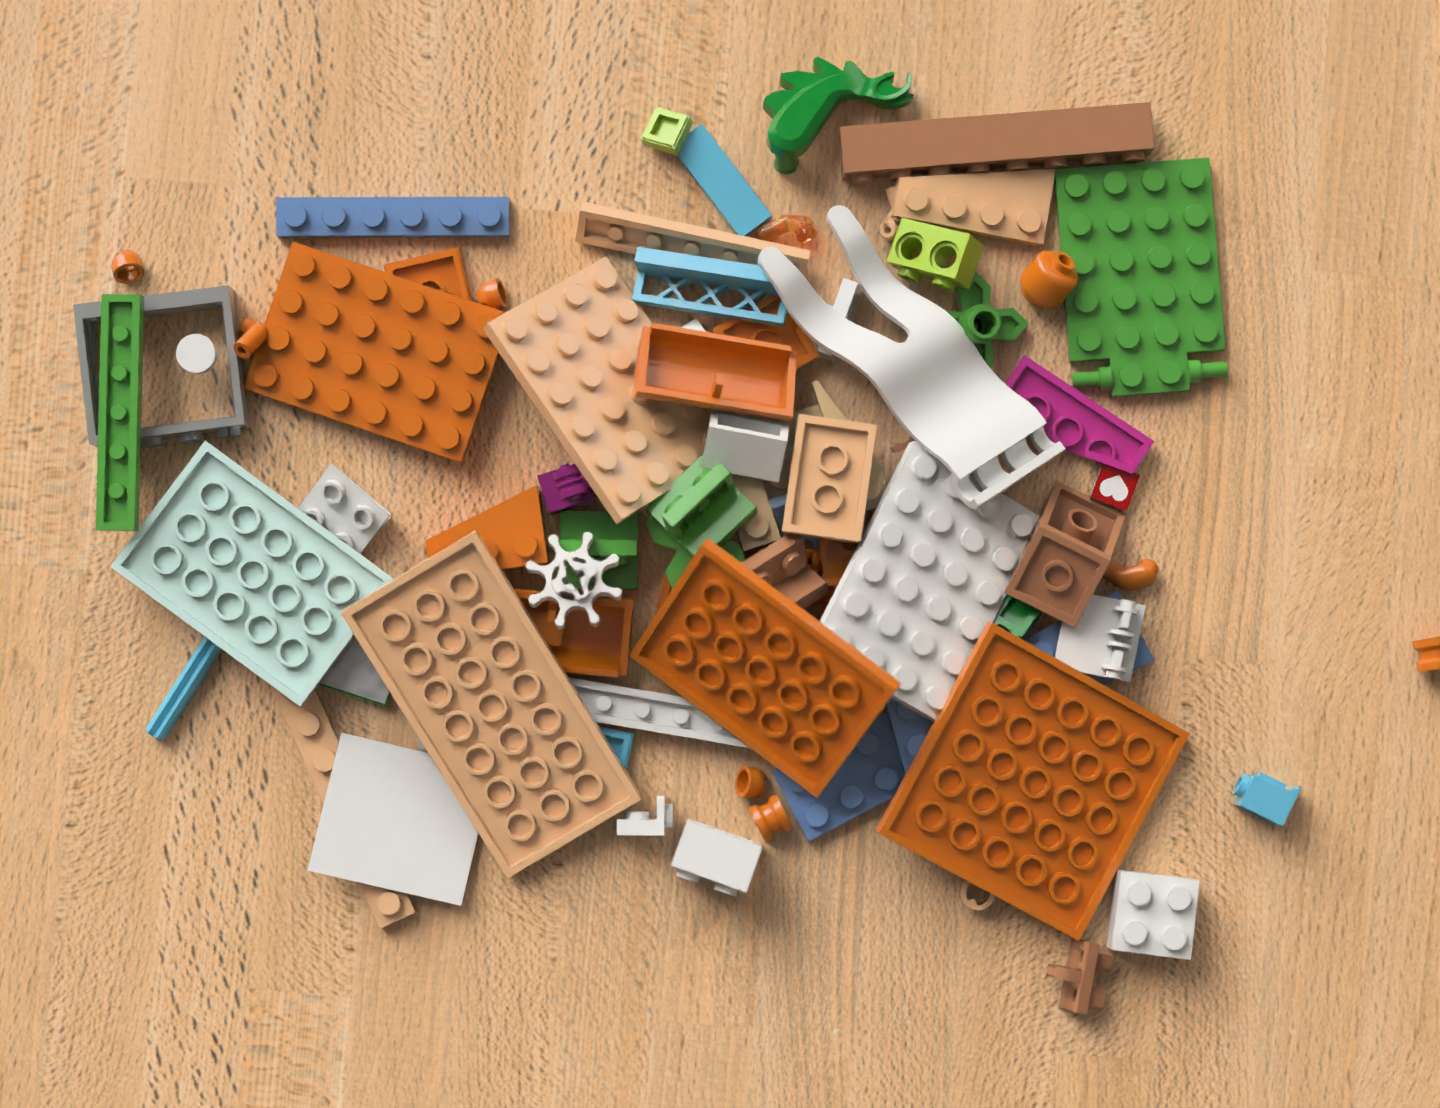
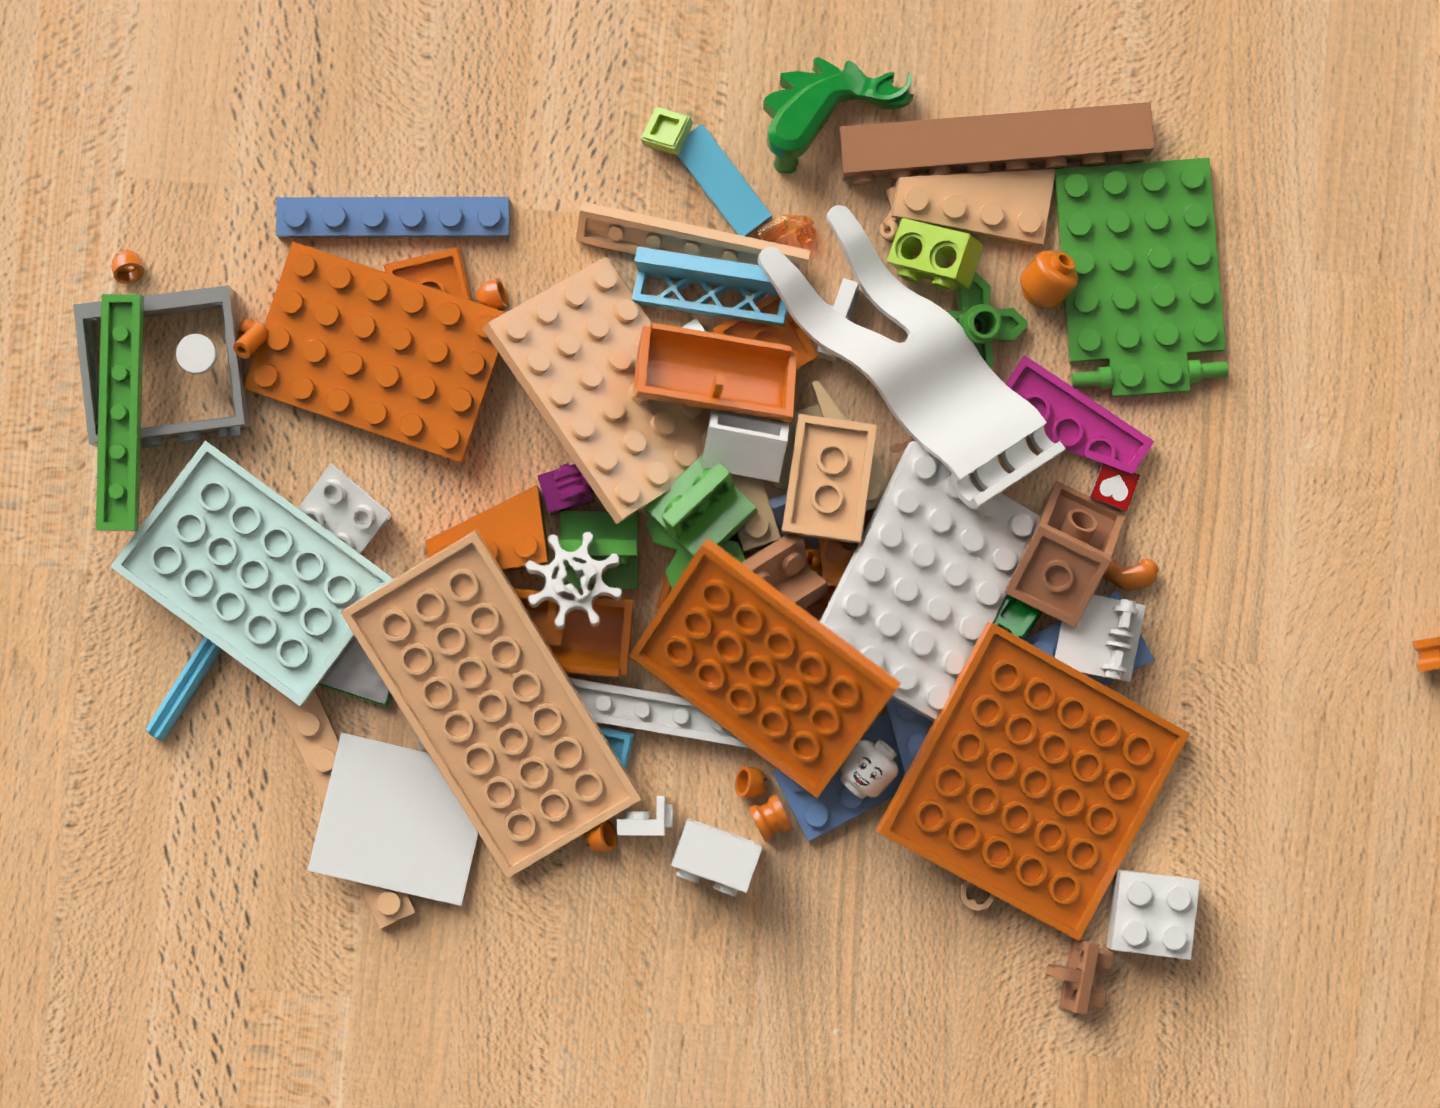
medium azure window [1233,772,1302,827] -> none
none -> orange hinge [583,820,617,853]
none -> white head [840,739,898,799]

